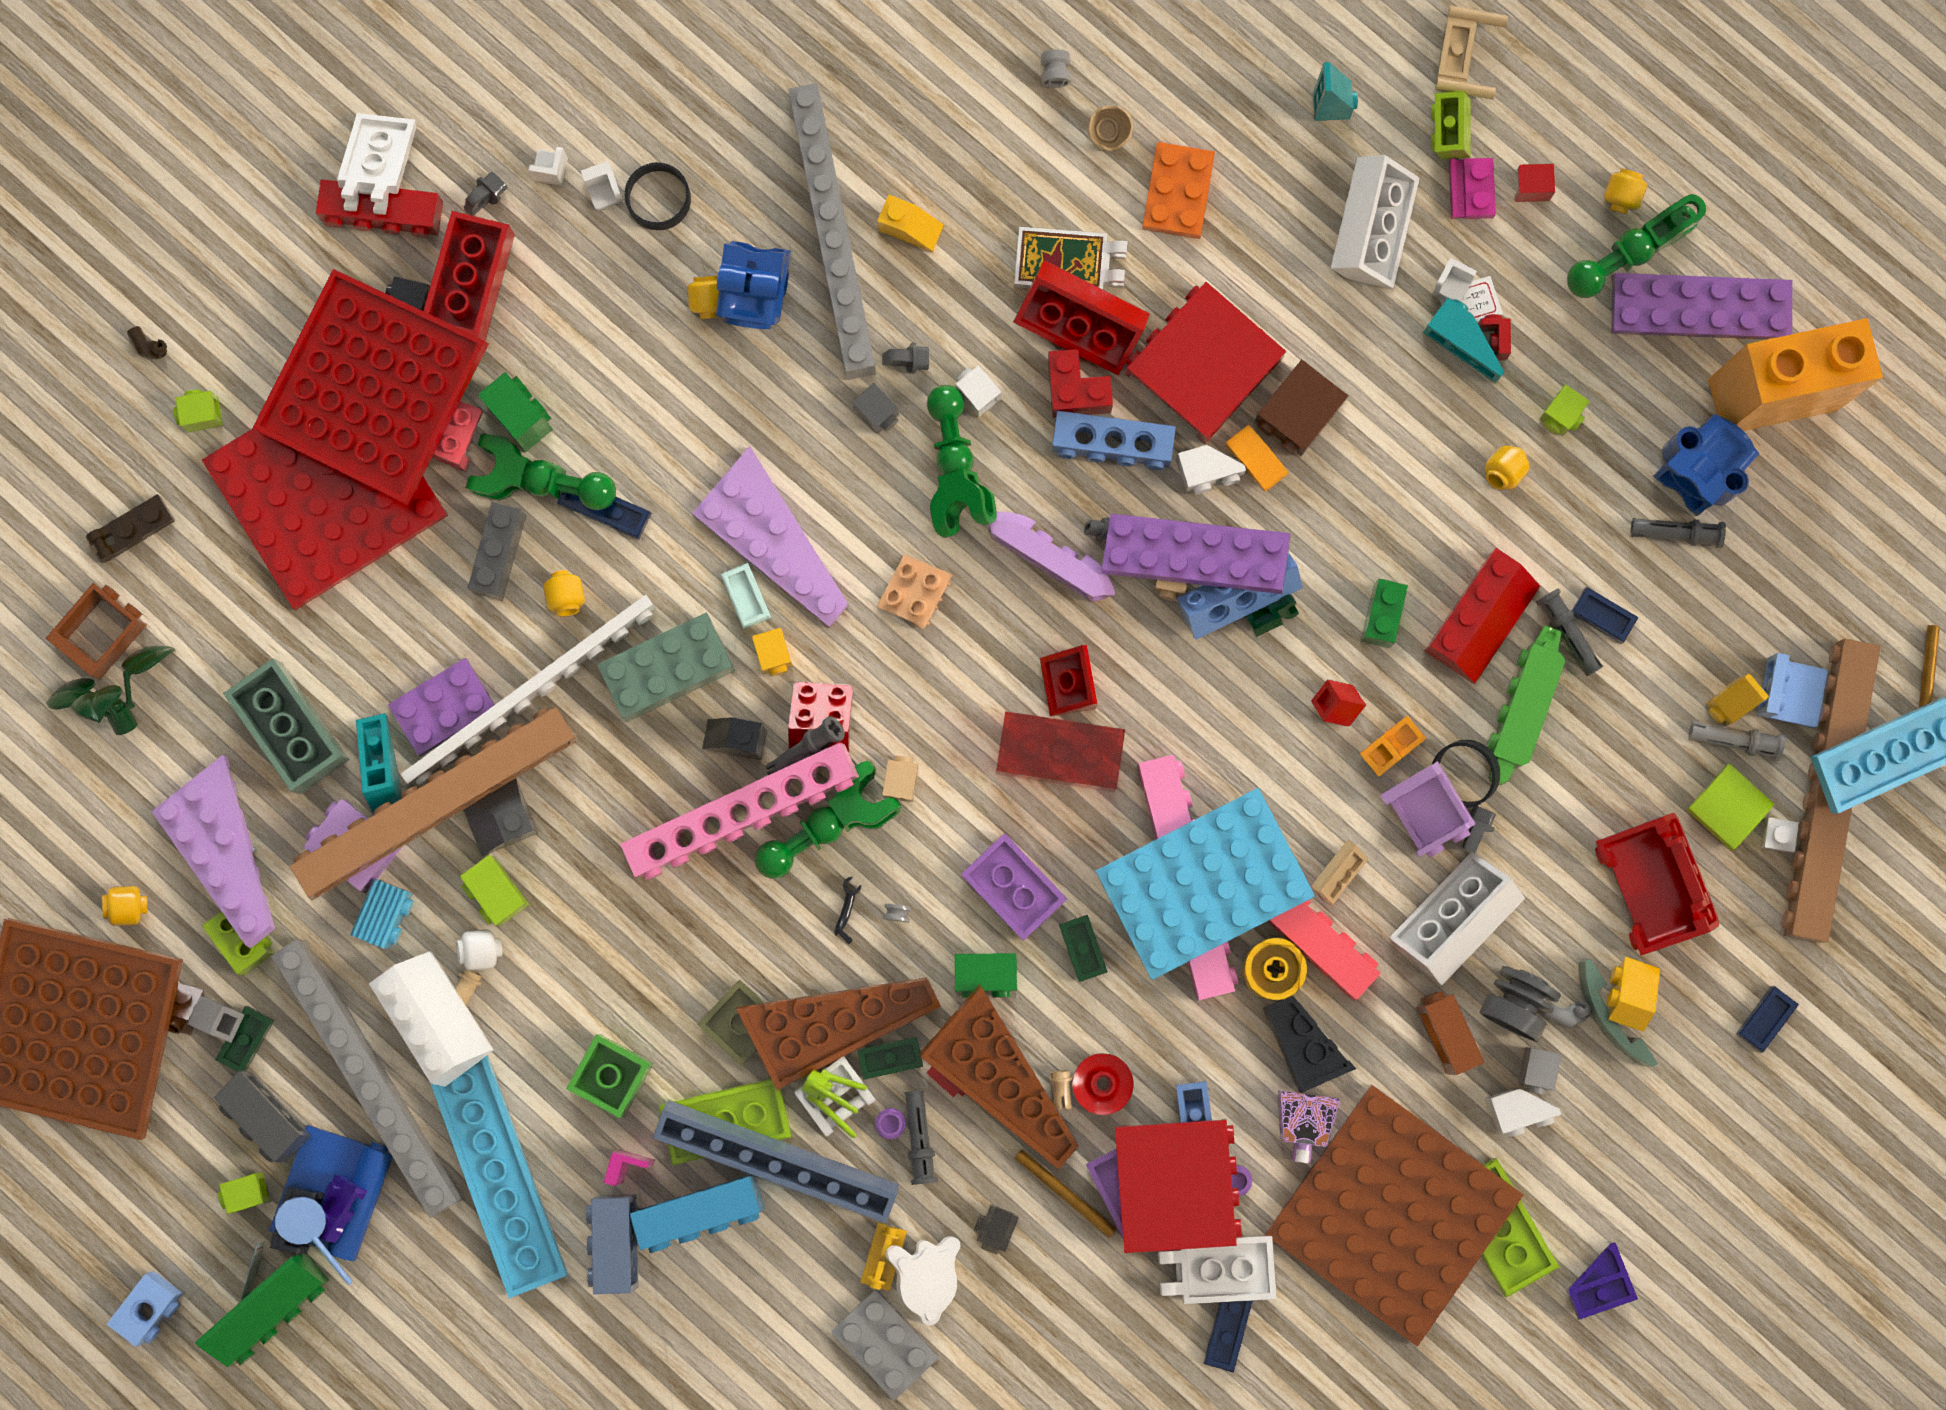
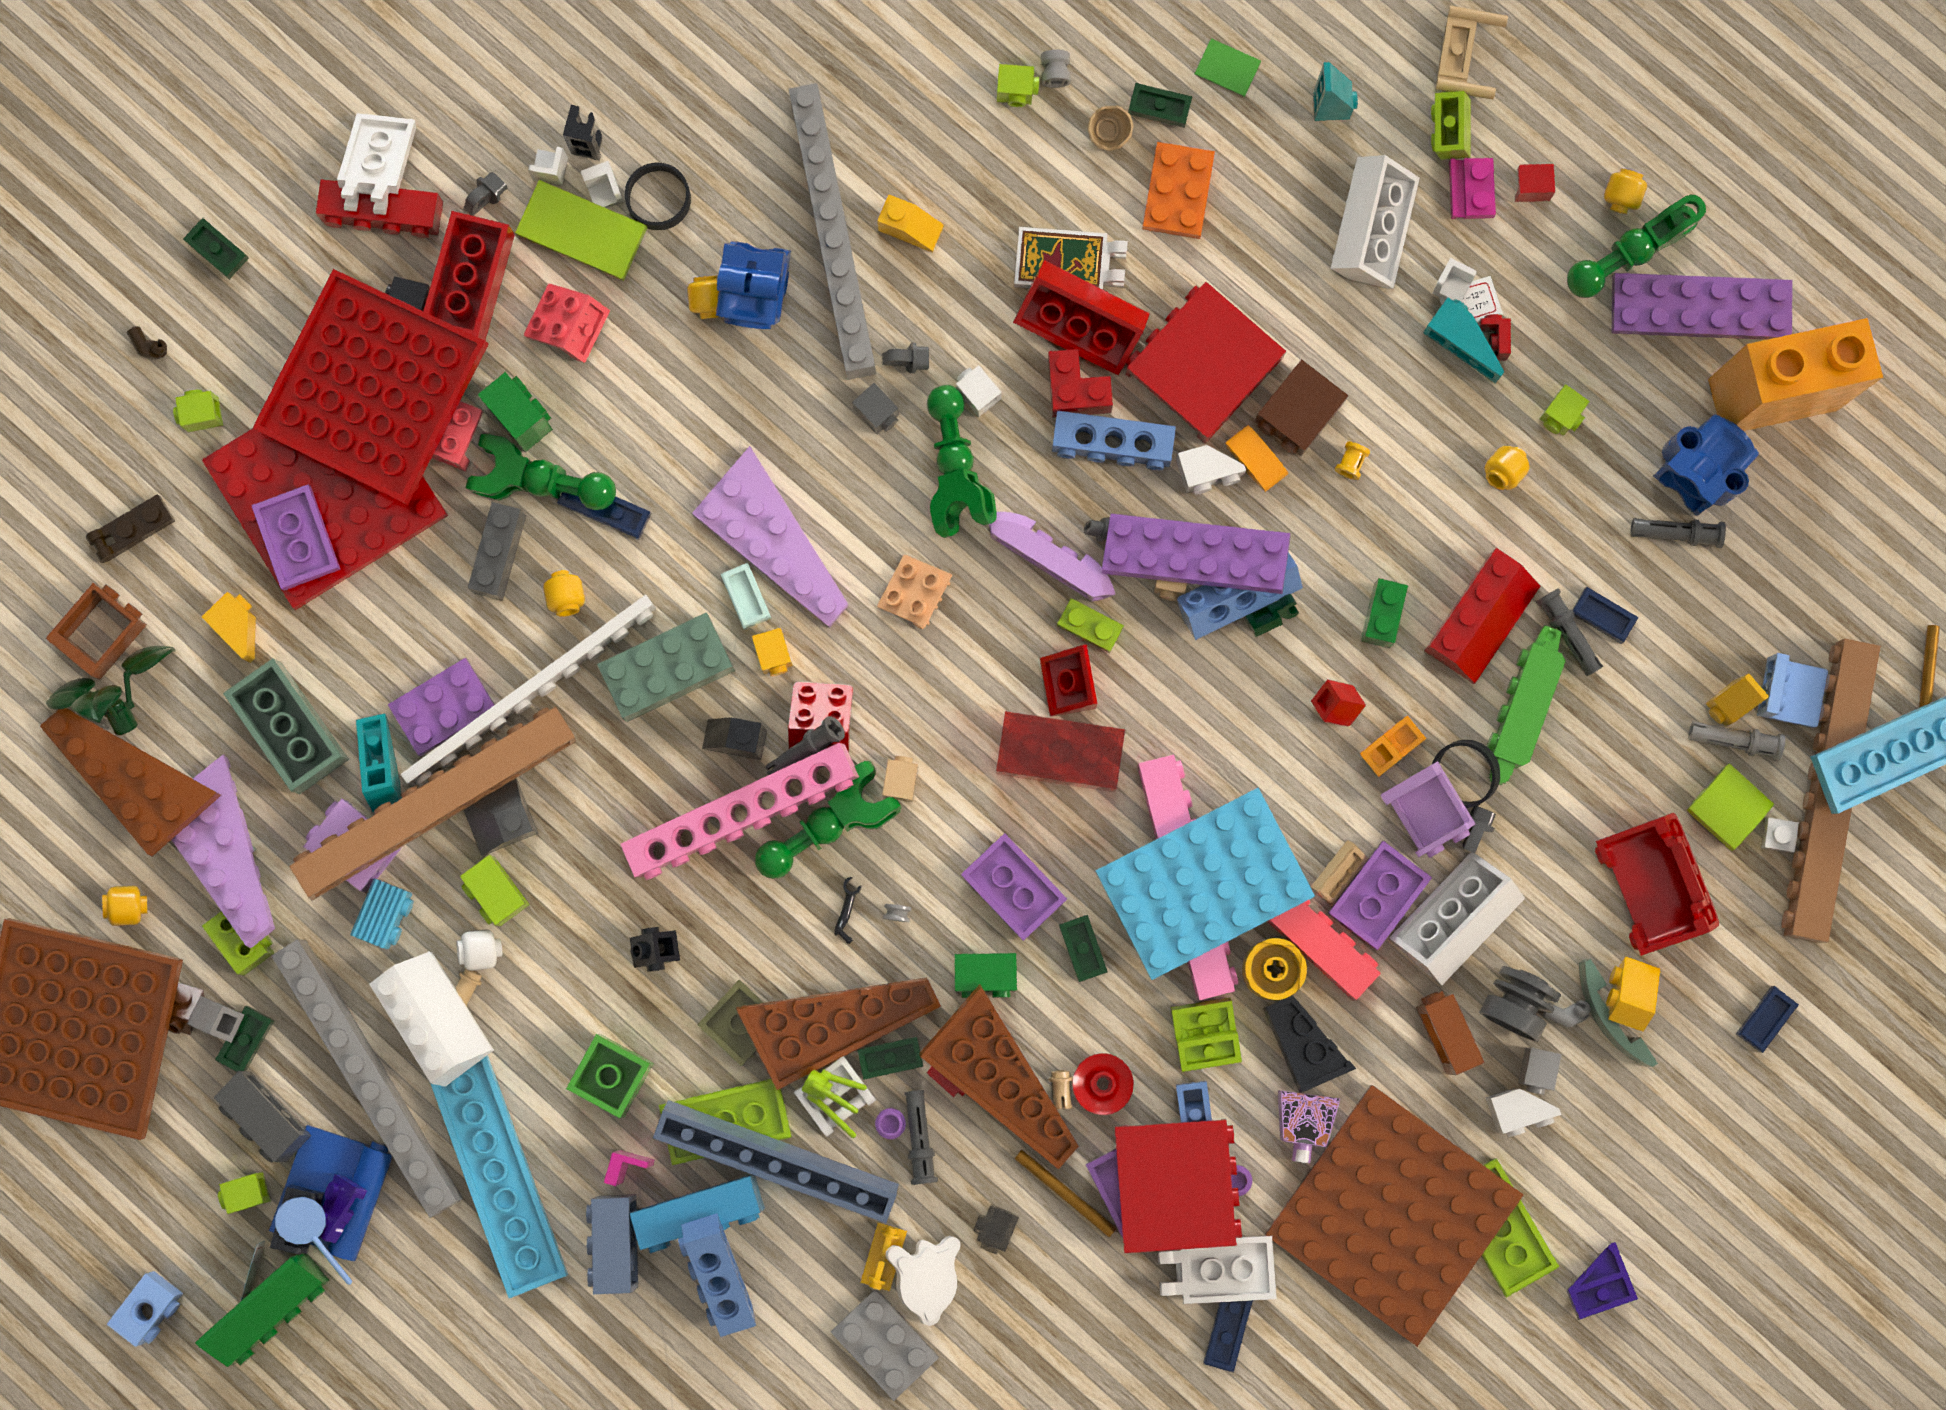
none -> dark orange wing [40,708,221,857]
none -> dark green plate [183,218,249,280]
none -> yellow slope [201,592,256,663]
none -> medium lavender plate [251,485,341,590]
none -> lime tile [515,180,647,281]
none -> coral bracket [524,284,610,363]
none -> black hinge [563,105,602,161]
none -> black brick [630,927,680,972]
none -> medium blue brick [678,1213,756,1337]
none -> lime brick [997,64,1040,107]
none -> lime plate [1057,598,1124,653]
none -> dark green plate [1128,83,1192,128]
none -> lime slope [1170,997,1242,1072]
none -> bright green sticker [1194,38,1261,96]
none -> medium lavender plate [1328,841,1432,950]
none -> yellow bush [1335,441,1370,480]

